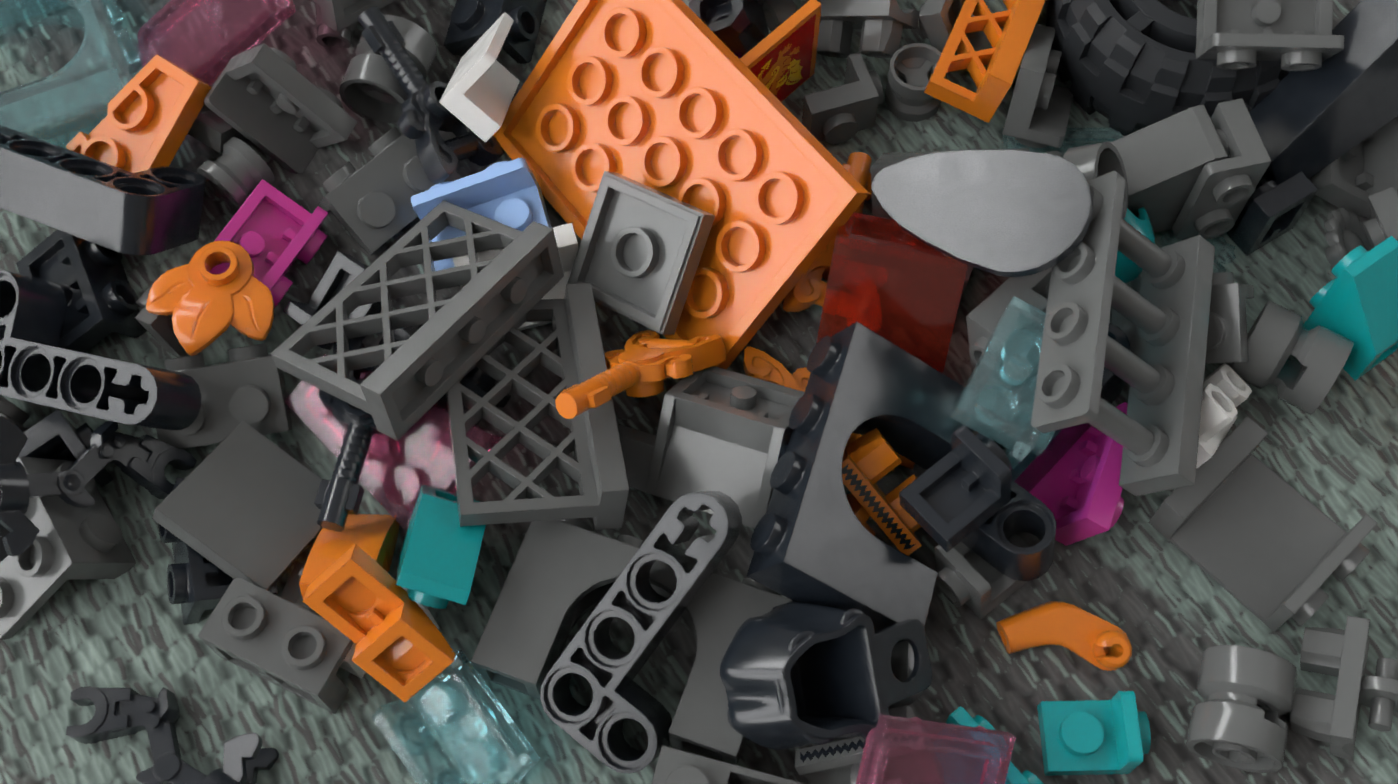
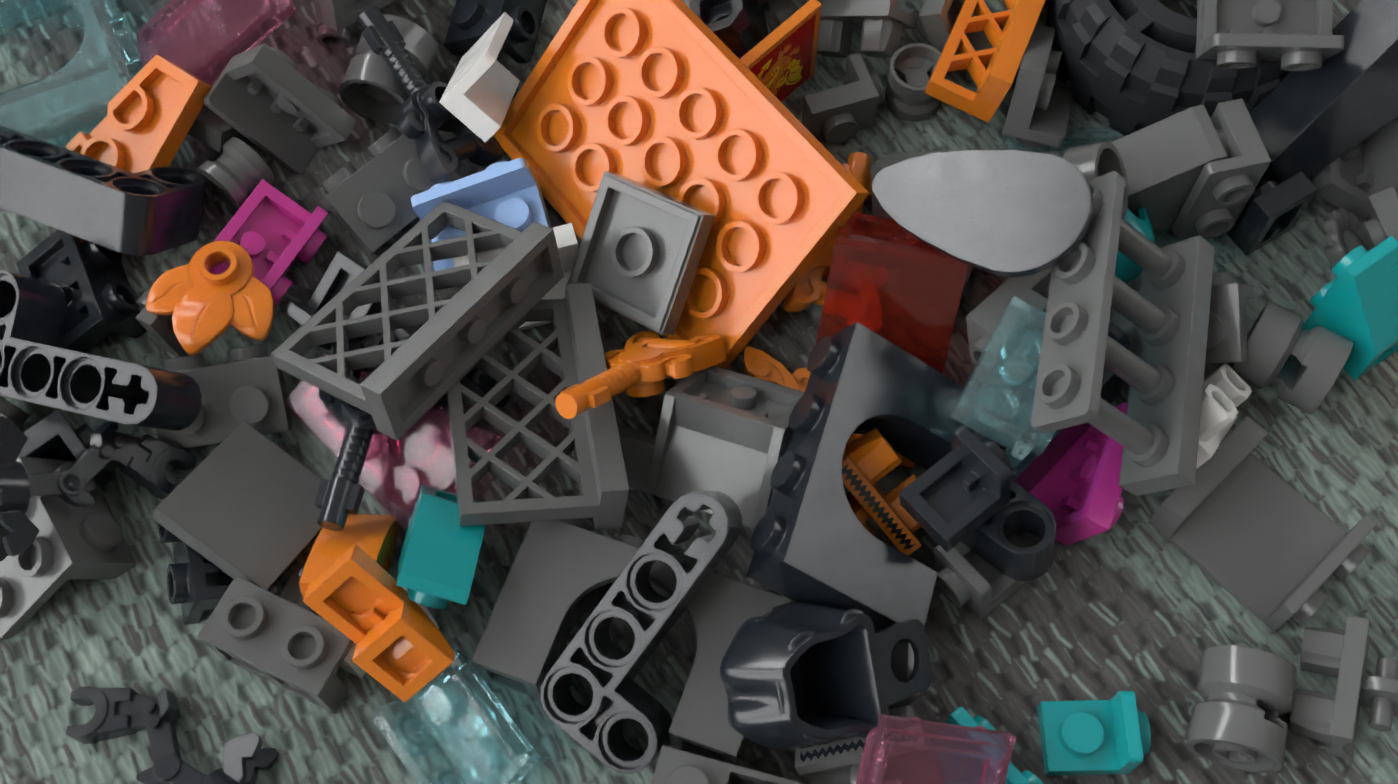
orange arm [996,601,1132,671] -> none

